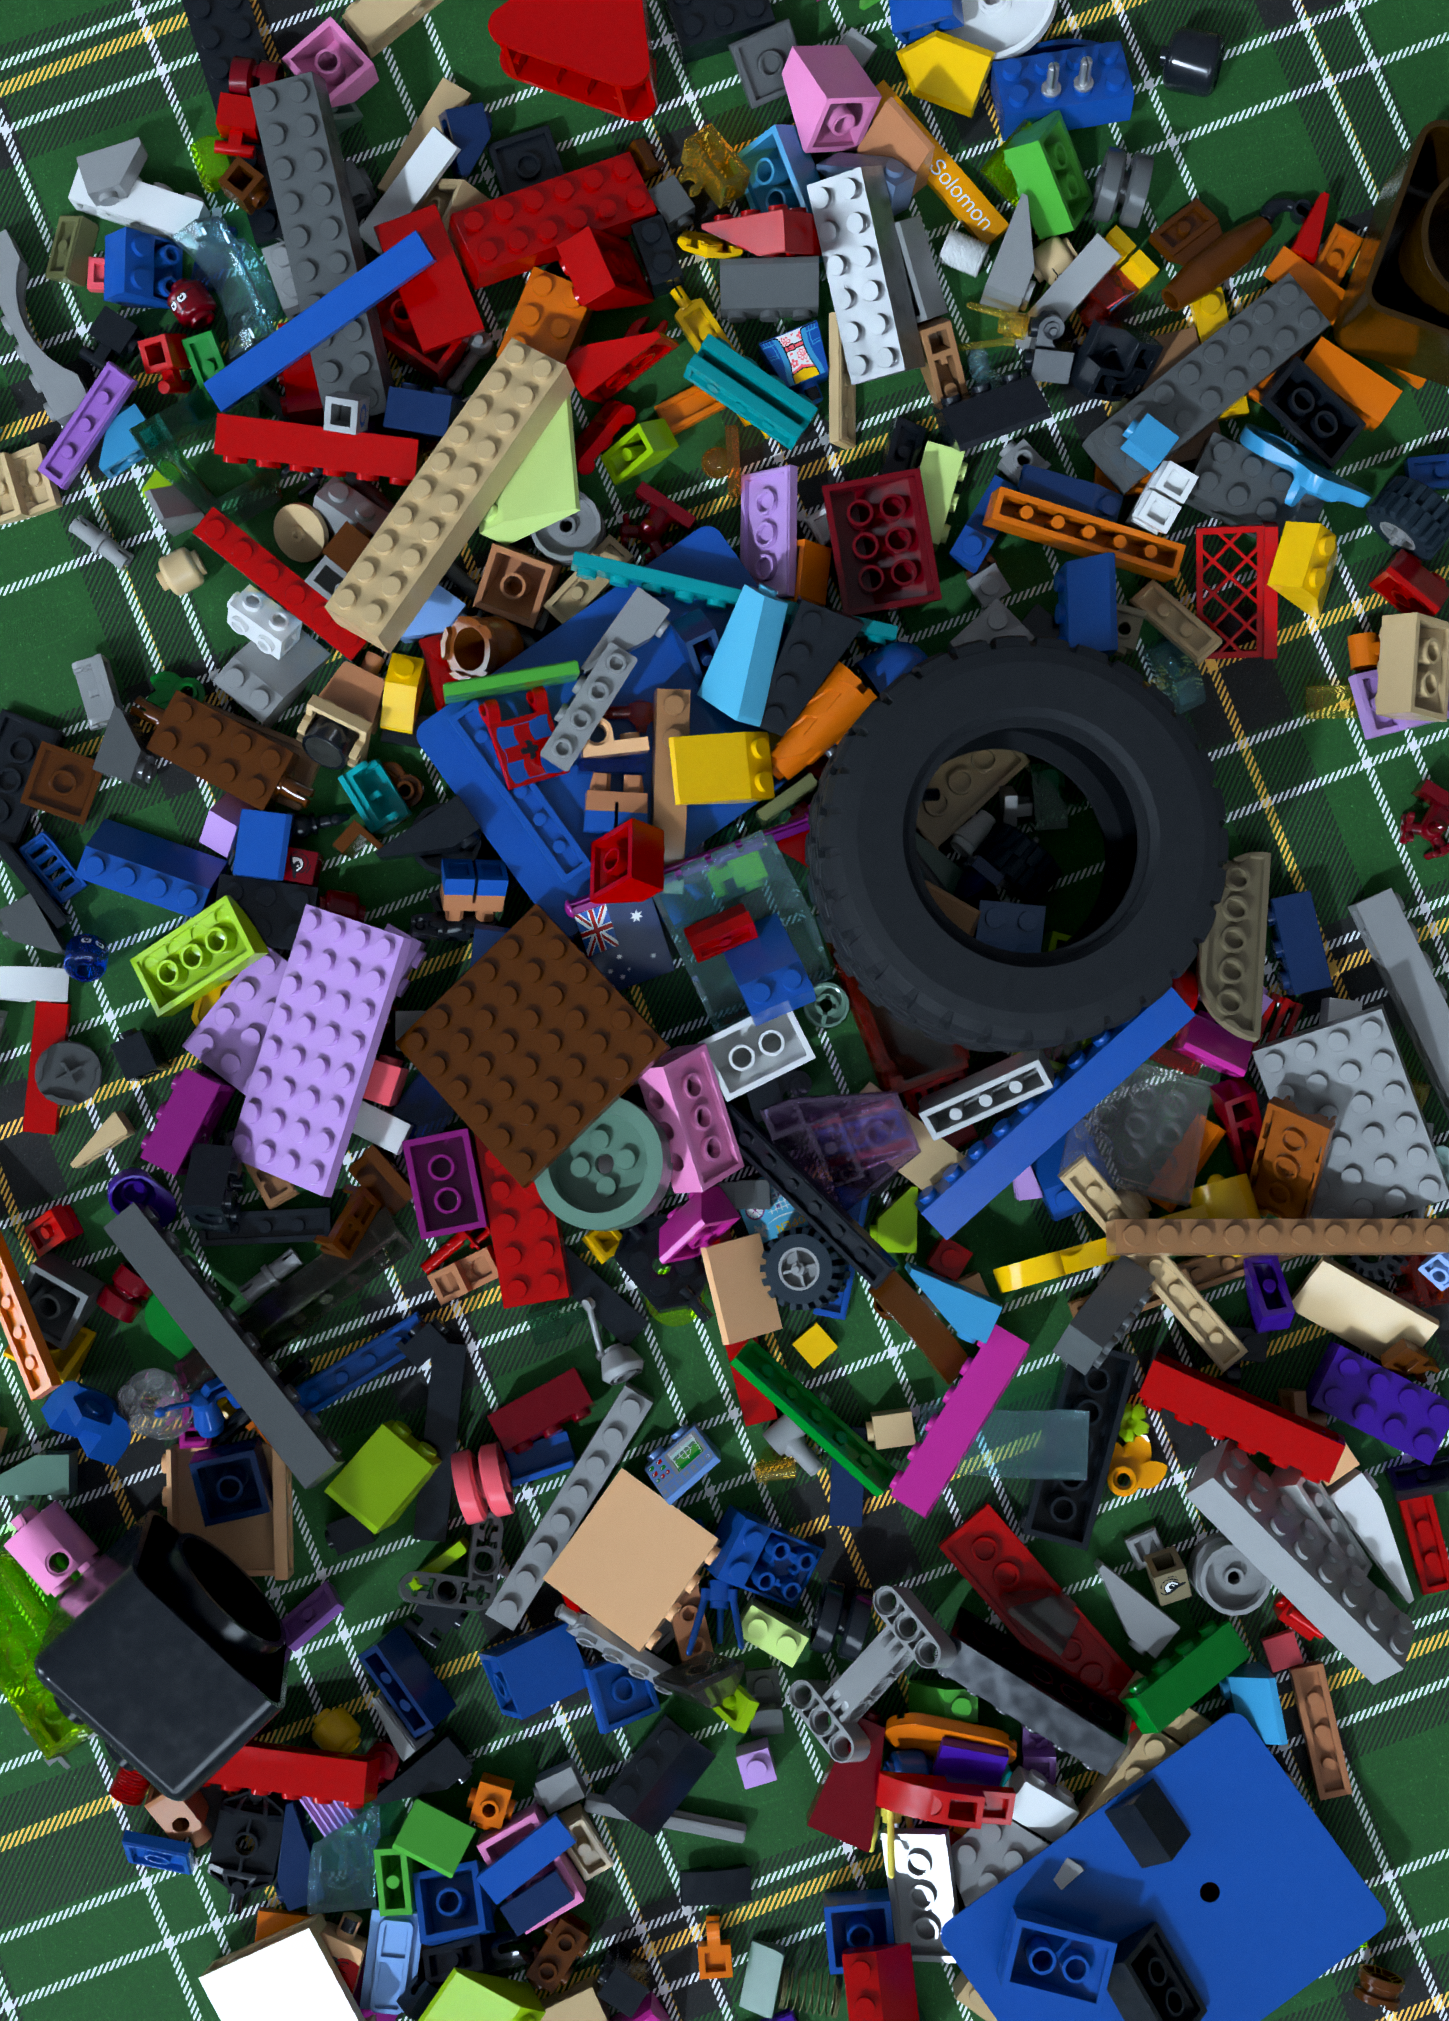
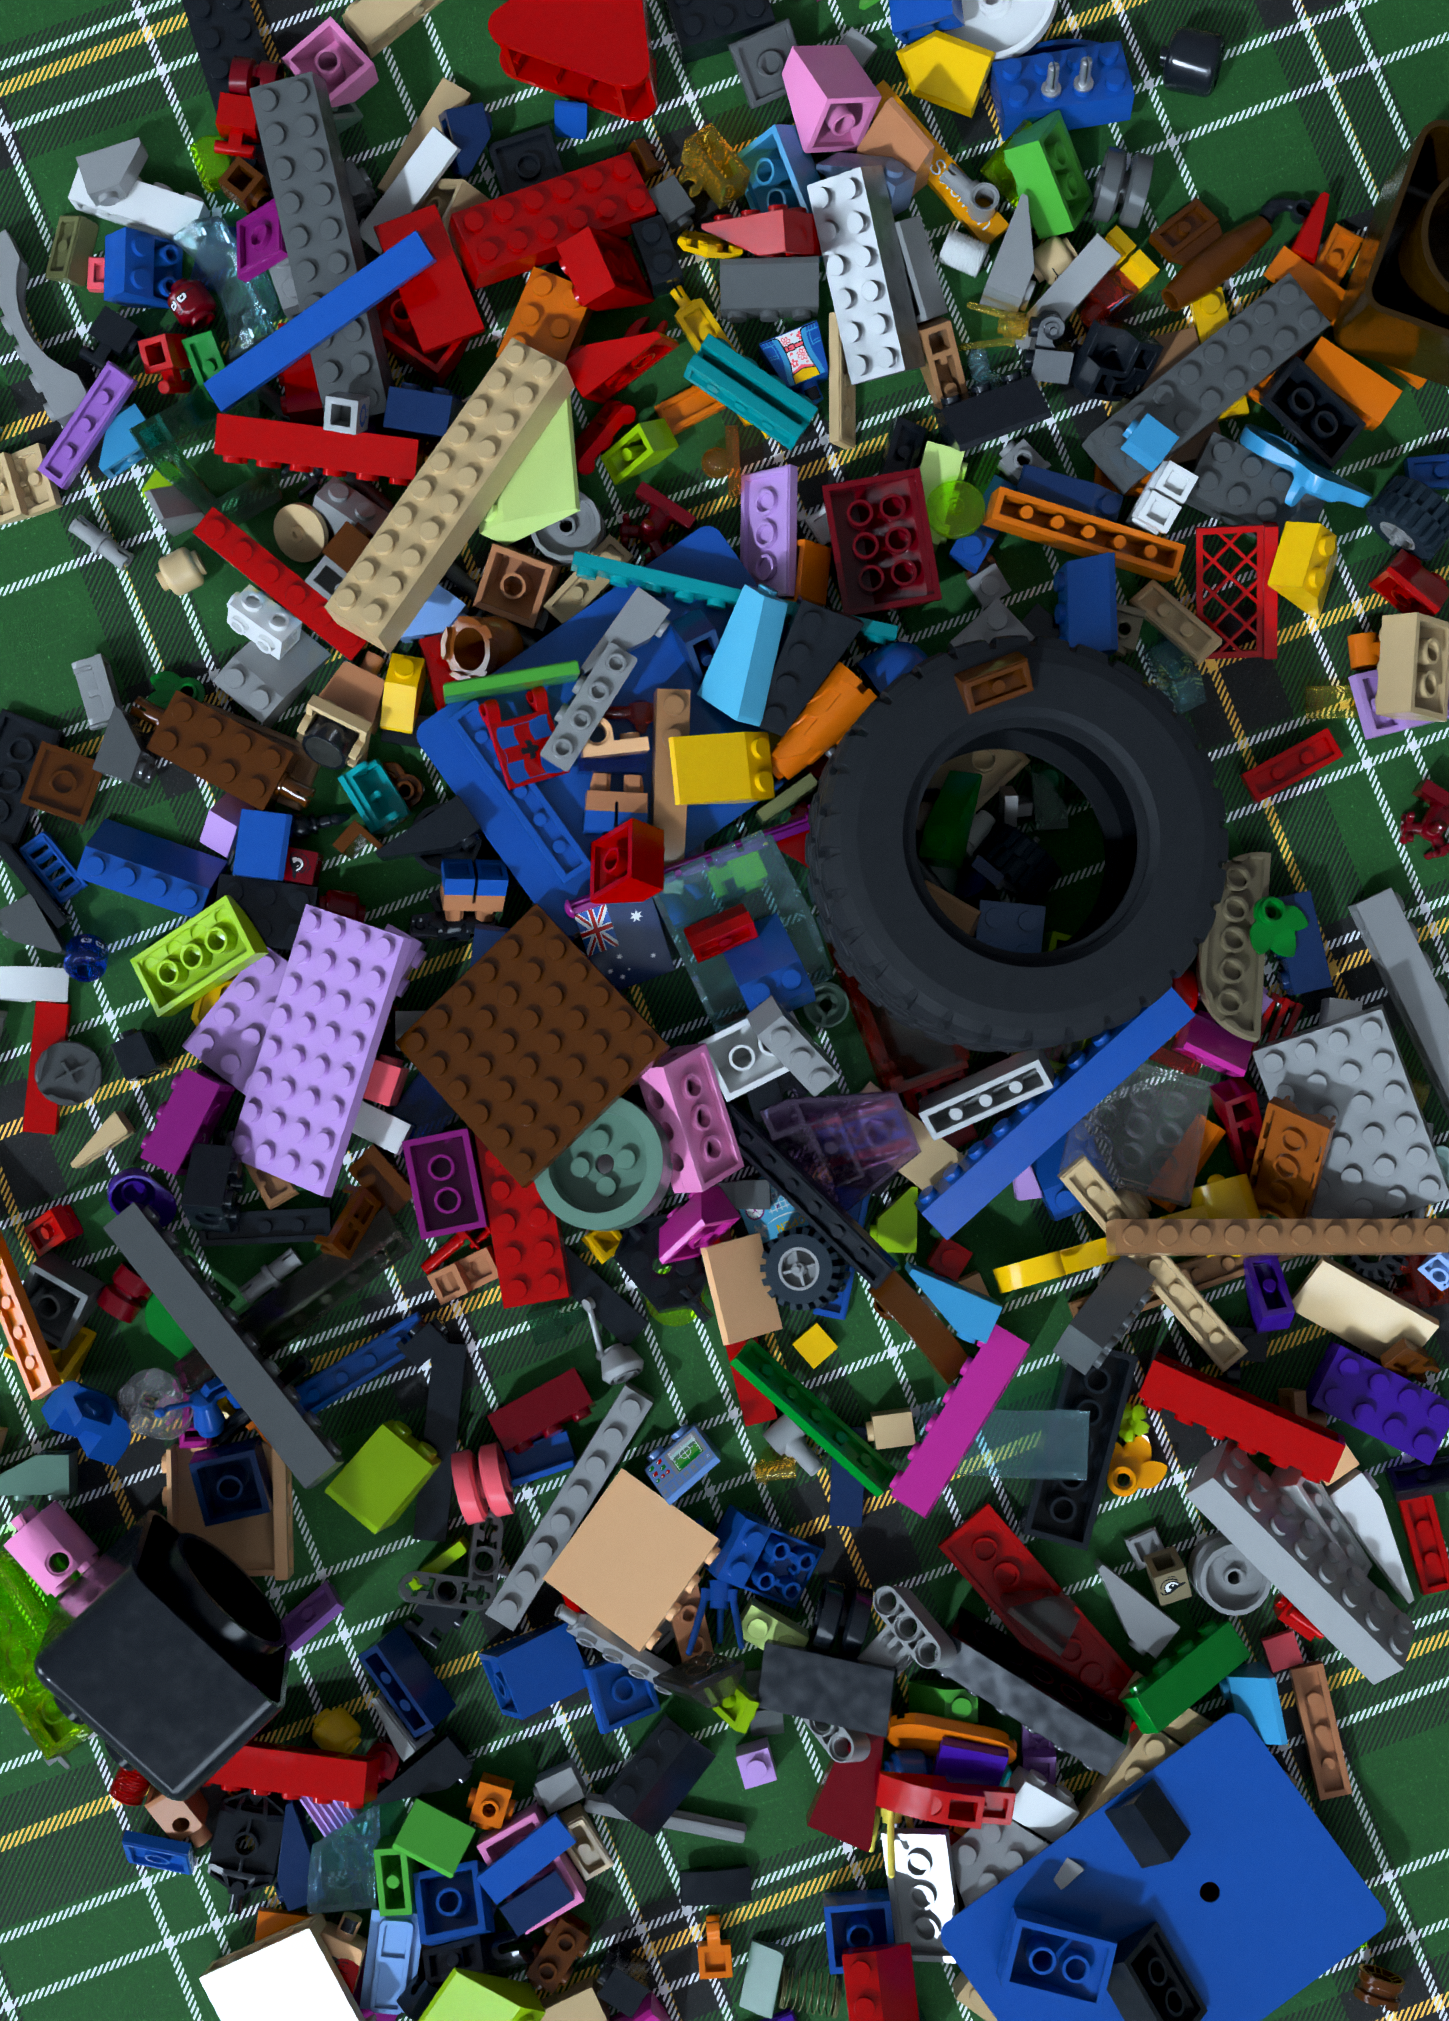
black brick [325,1512,380,1556] -> none
light grey piece [446,332,494,393] -> none
none -> magenta tile [236,198,288,283]
none -> blue slope [554,100,589,140]
none -> light grey brick [746,995,840,1097]
none -> black tile [758,1639,897,1737]
none -> green slope [918,770,983,870]
none -> clear neon green piece [926,480,985,539]
none -> light grey pin [939,163,1000,223]
none -> reddish brown slope [954,651,1034,714]
none -> red plate [1240,728,1343,804]
none -> green plate [1249,896,1308,957]

